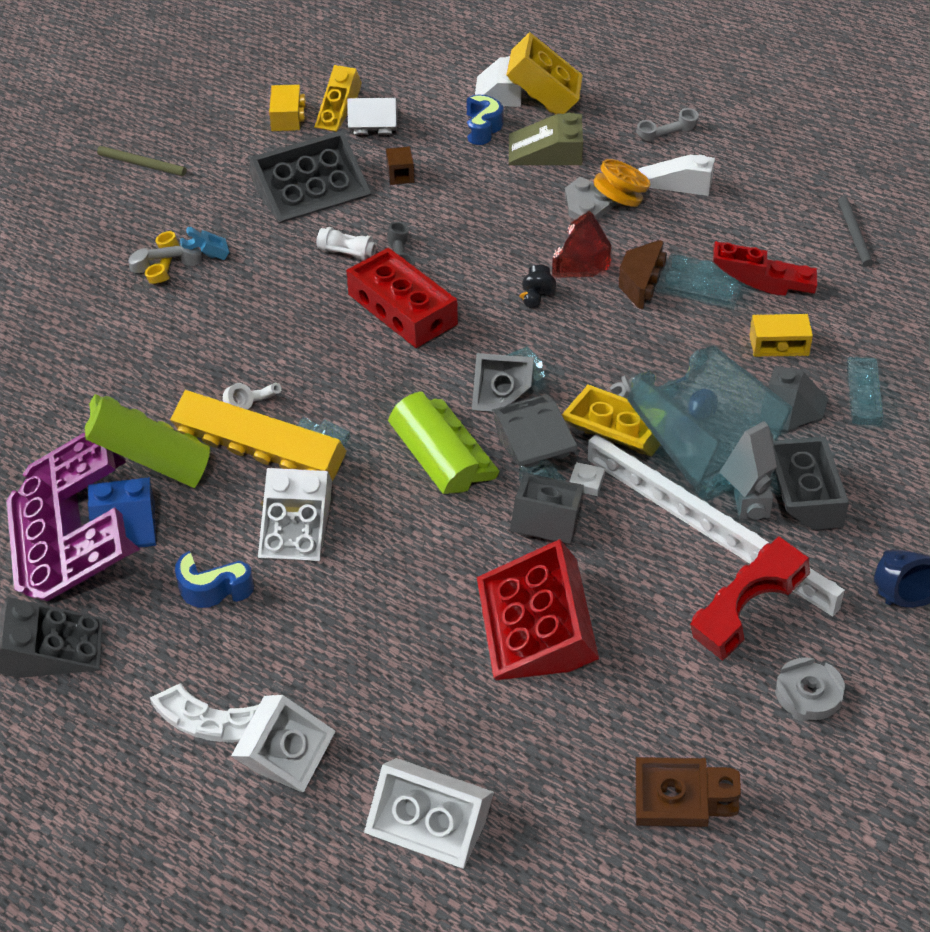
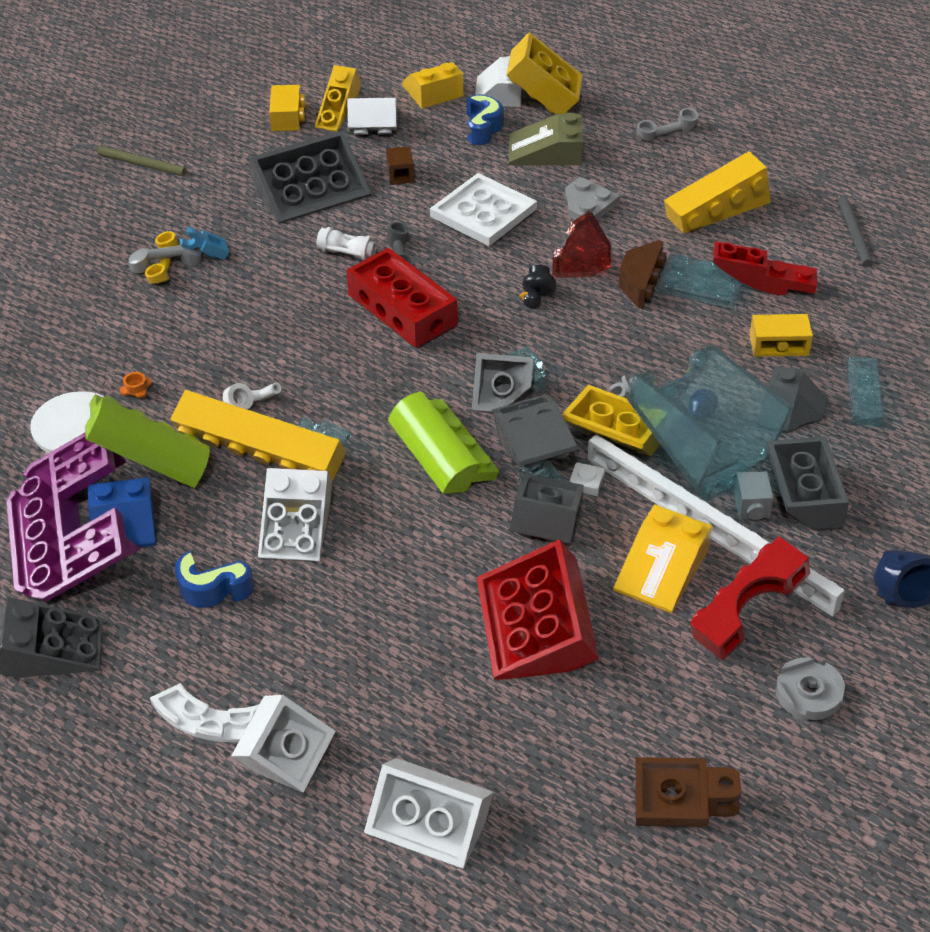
light orange wheel [593,159,651,207] -> none
white slope [639,155,715,196] -> none
light grey slope [720,421,777,497] -> none
none -> white tile [30,392,104,454]
none -> orange plate [119,372,152,398]
none -> yellow slope [402,62,464,108]
none -> white plate [430,173,537,246]
none -> yellow slope [613,504,712,614]
none -> yellow wedge [664,151,771,234]

